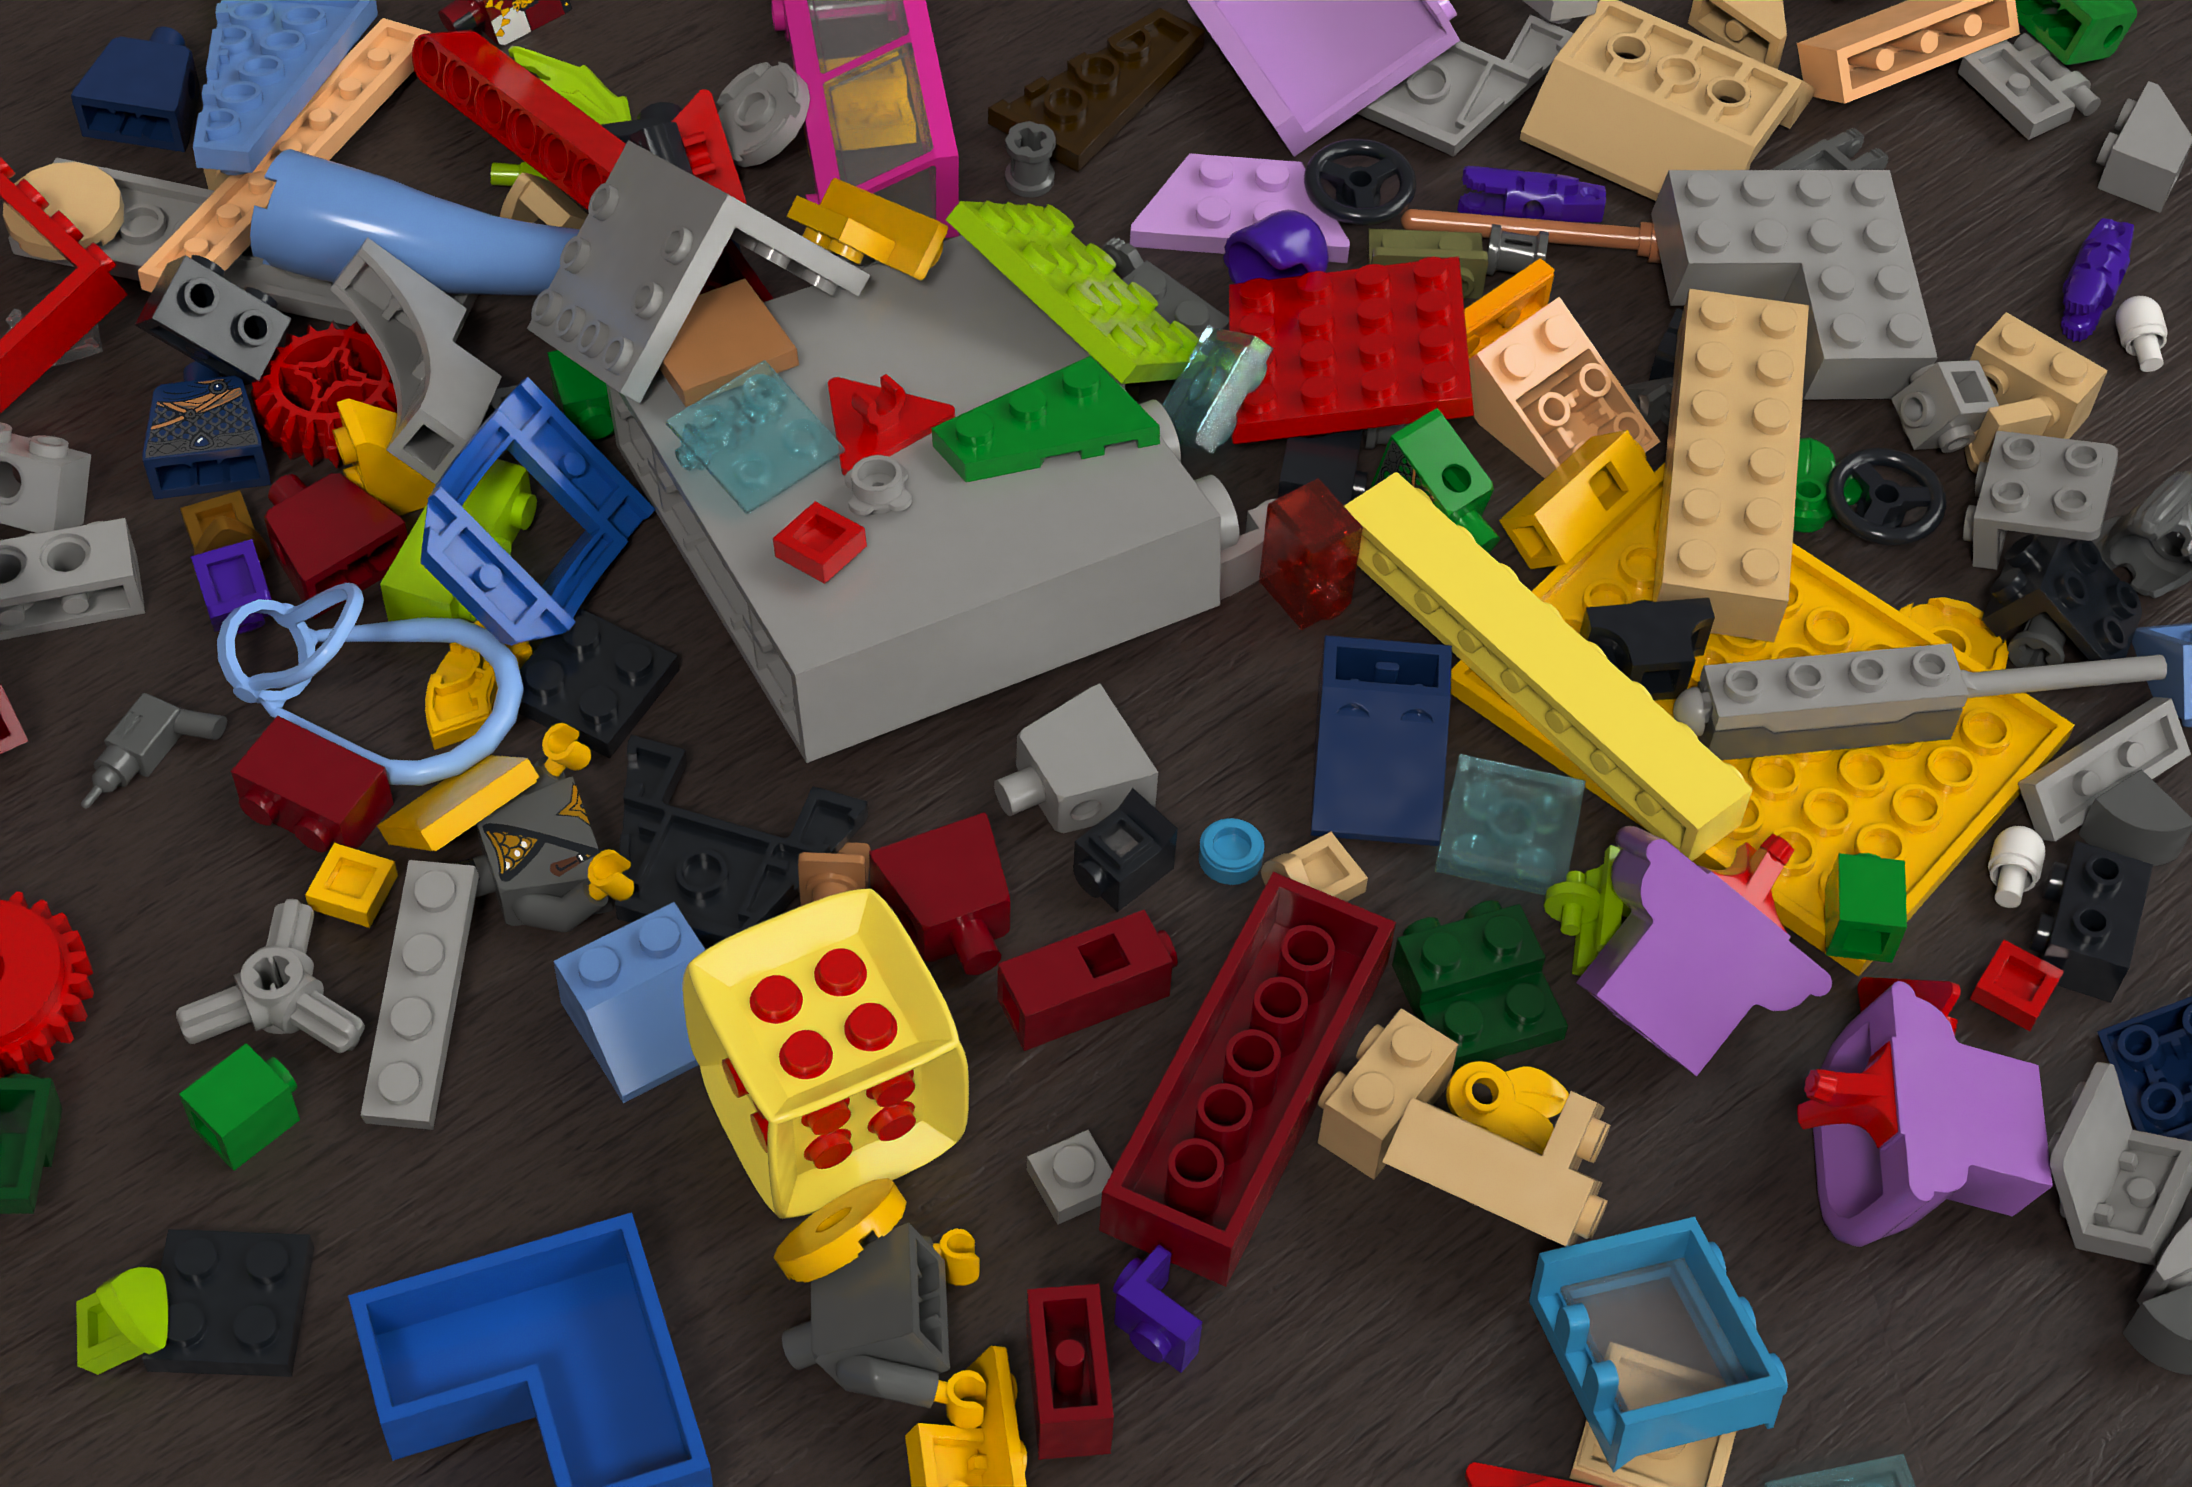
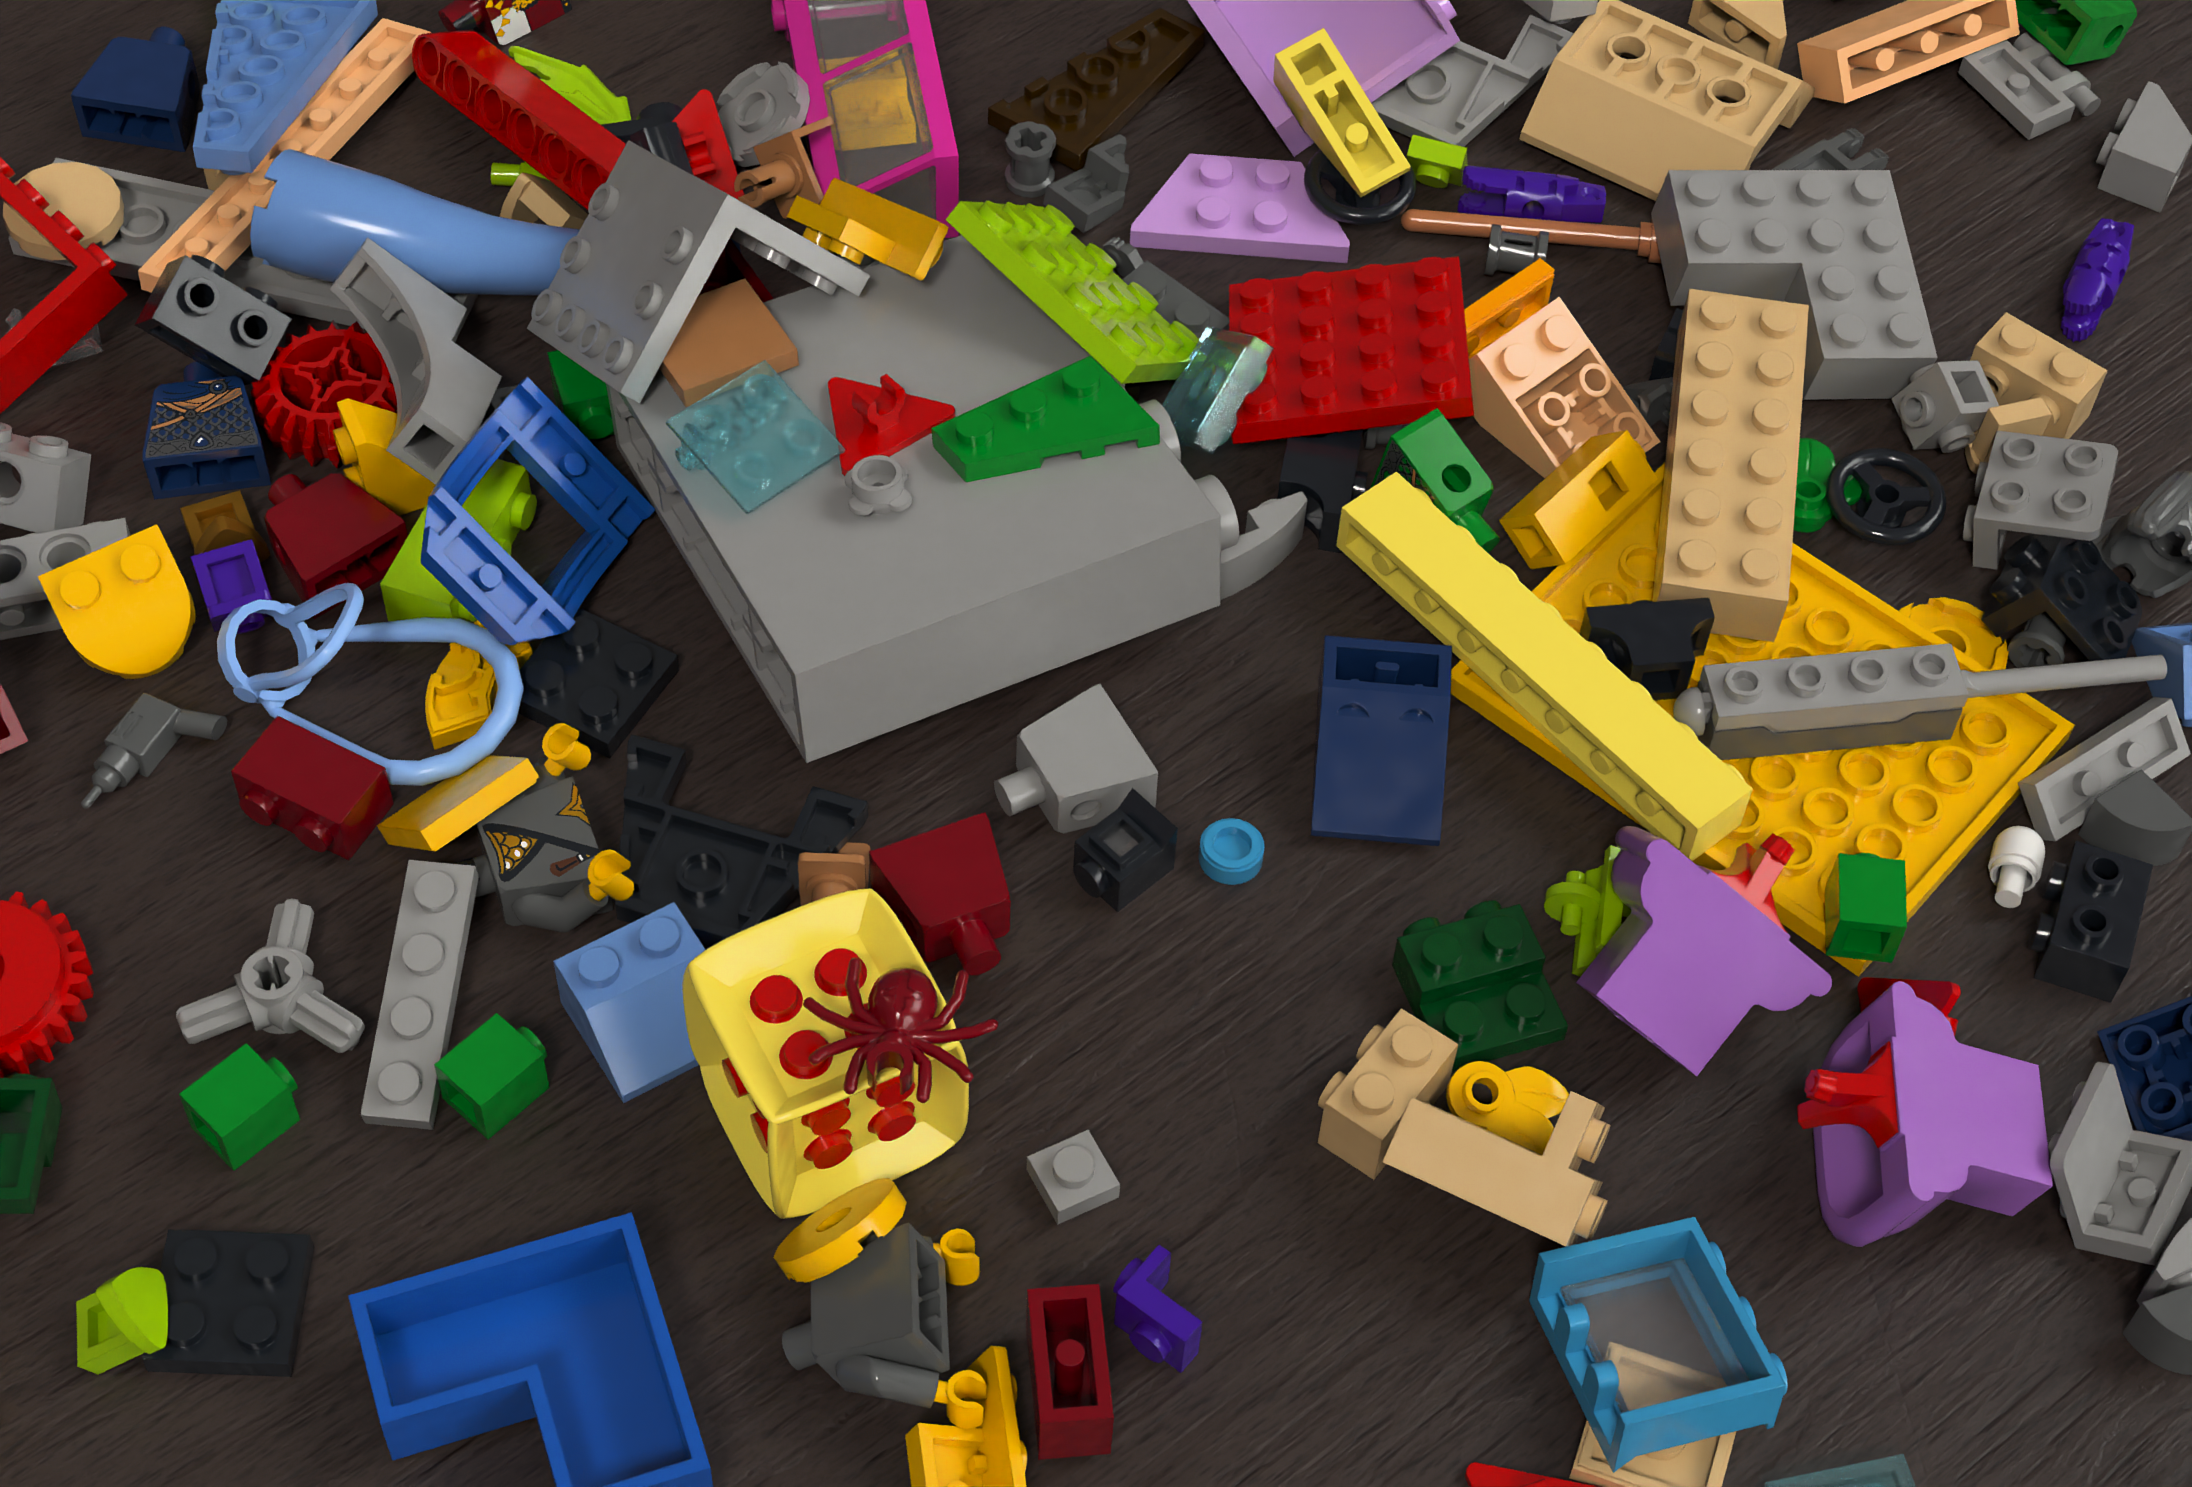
yellow plate [305,843,398,928] -> none
red plate [773,501,867,584] -> none
dark red brick [997,909,1178,1051] -> none
dark red brick [1099,872,1396,1287] -> none
dark purple hair [1223,209,1329,284] -> none
clear red brick [1259,478,1363,630] -> none
tan tile [1261,832,1368,902] -> none
olive bracket [1366,228,1488,299] -> none
clear light blue plate [1434,754,1586,895] -> none
red plate [1970,939,2064,1031] -> none
white cylinder [2115,296,2168,372] -> none
none -> yellow slope [38,524,196,679]
none -> green brick [434,1013,550,1140]
none -> medium nougat bracket [734,116,835,219]
none -> dark red animal [803,958,998,1103]
none -> dark grey slope [1043,134,1129,233]
none -> light yellow slope [1273,28,1411,197]
none -> lime plate [1407,135,1467,188]

